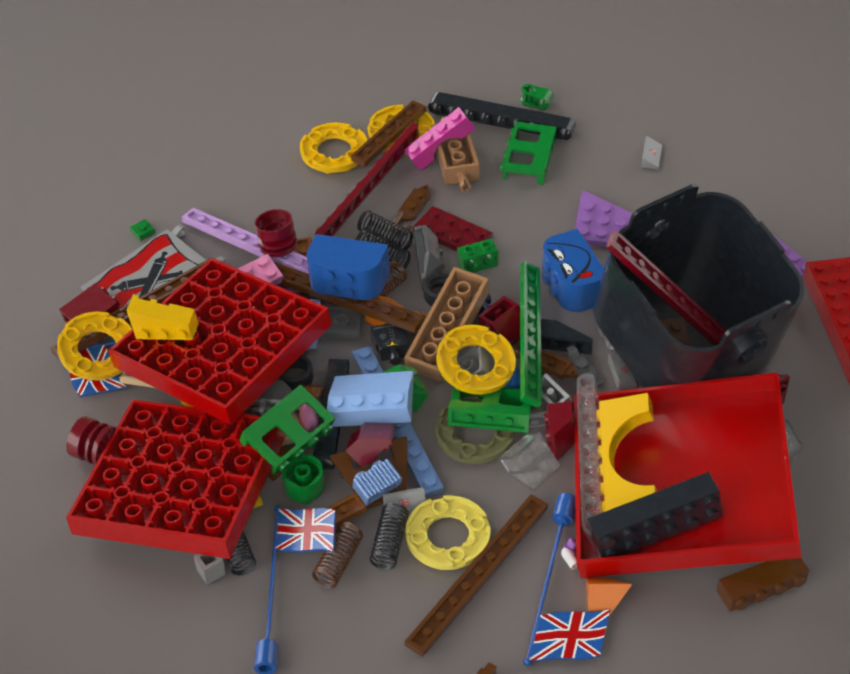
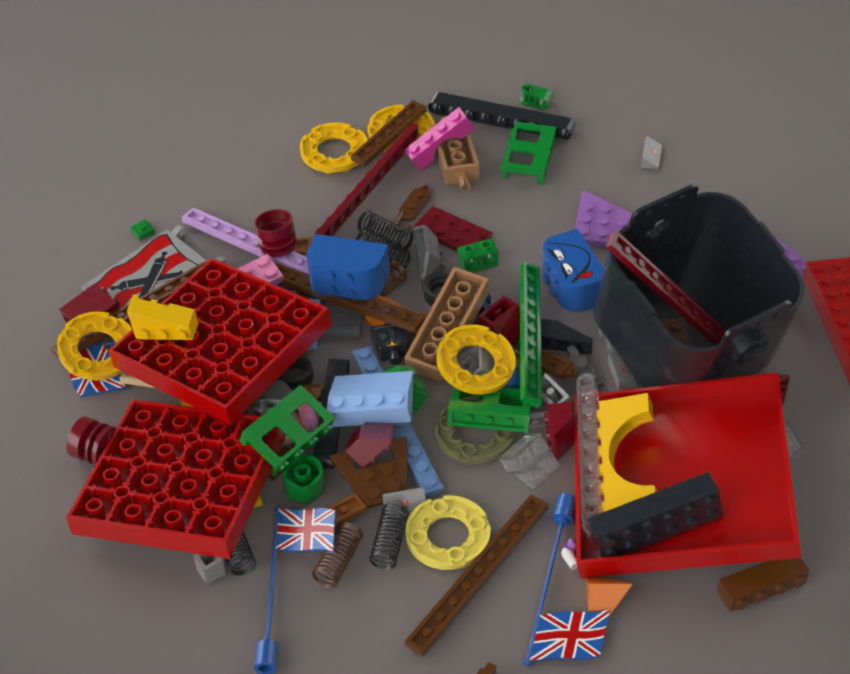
medium blue brick [352,459,402,506] -> none

